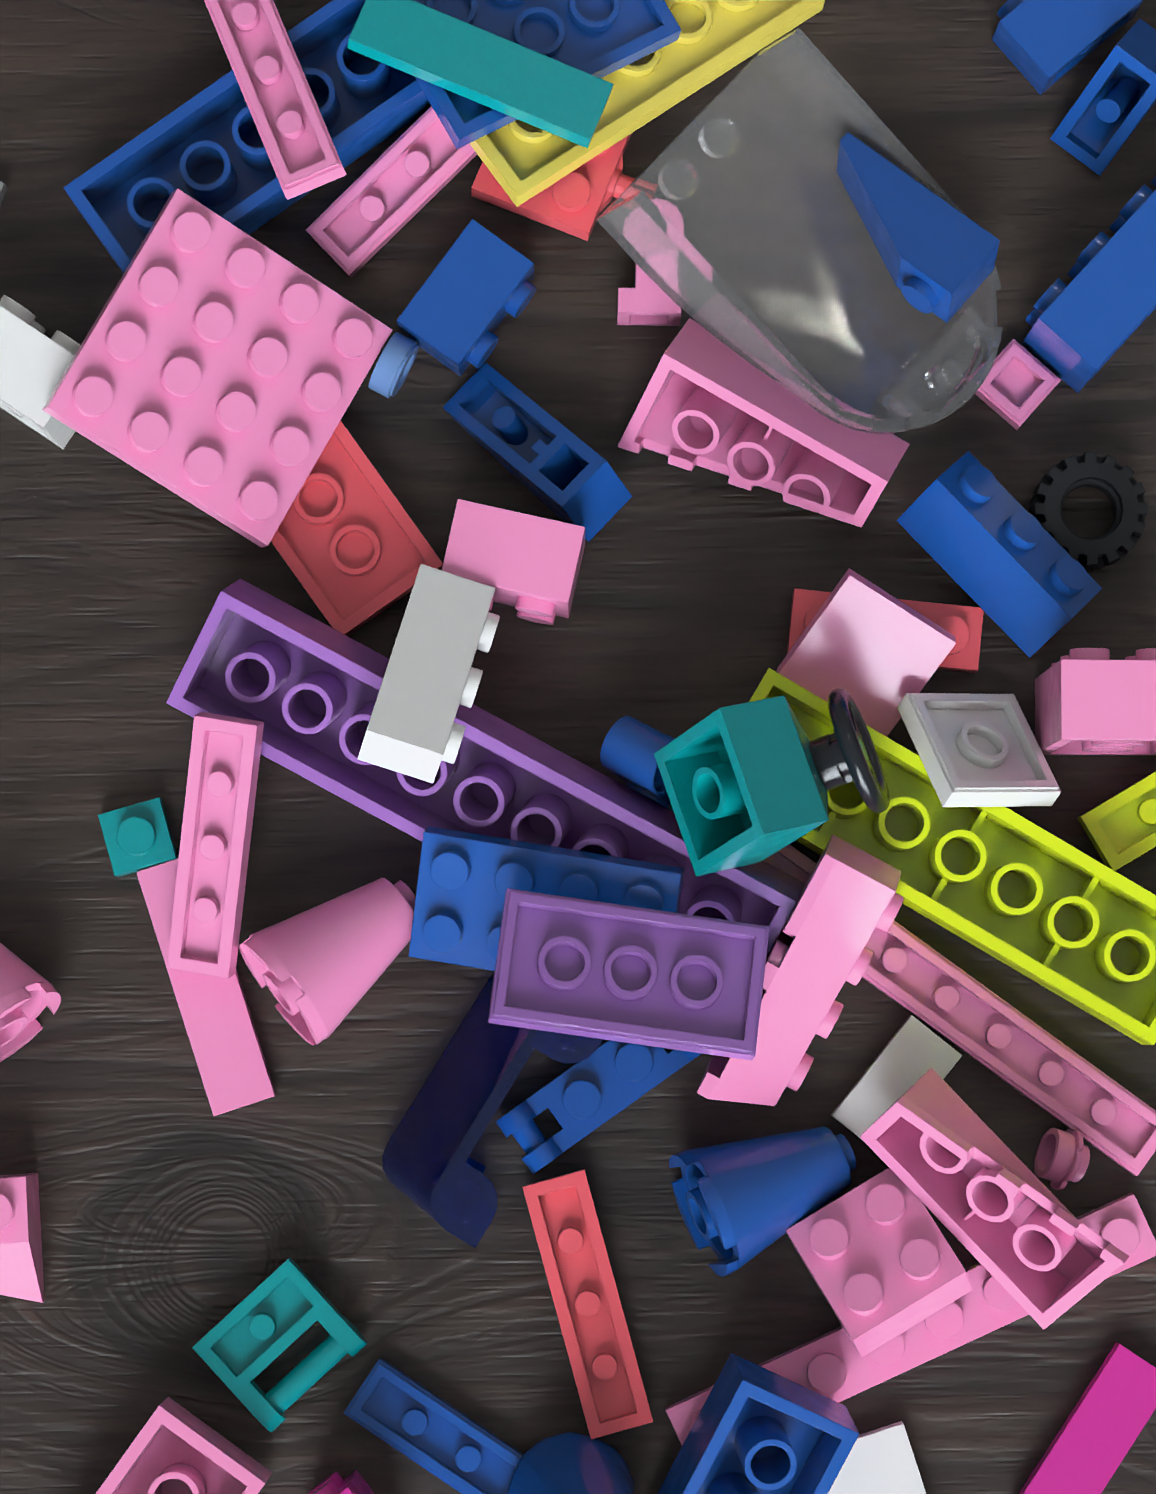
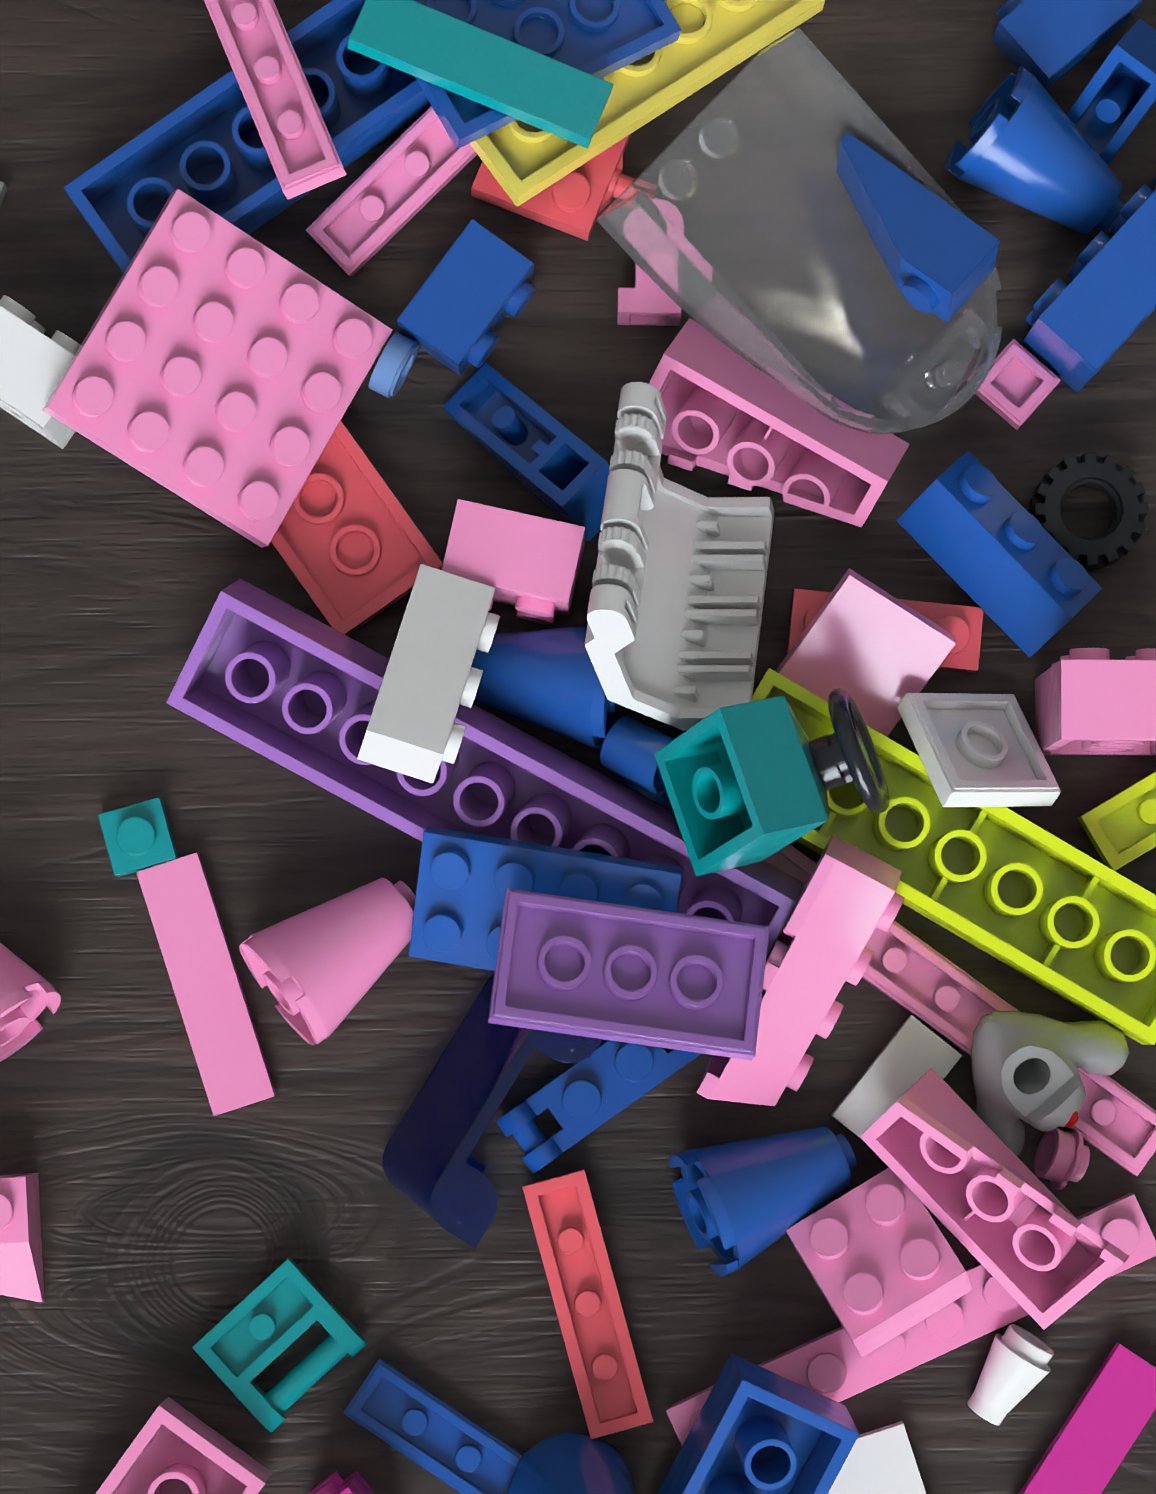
bright pink plate [166,712,264,979] -> none
none -> blue cone [471,626,624,750]
none -> white hinge [585,382,775,731]
none -> blue cone [945,66,1125,234]
none -> white cone [967,1324,1054,1426]
none -> light grey head [971,1011,1129,1156]

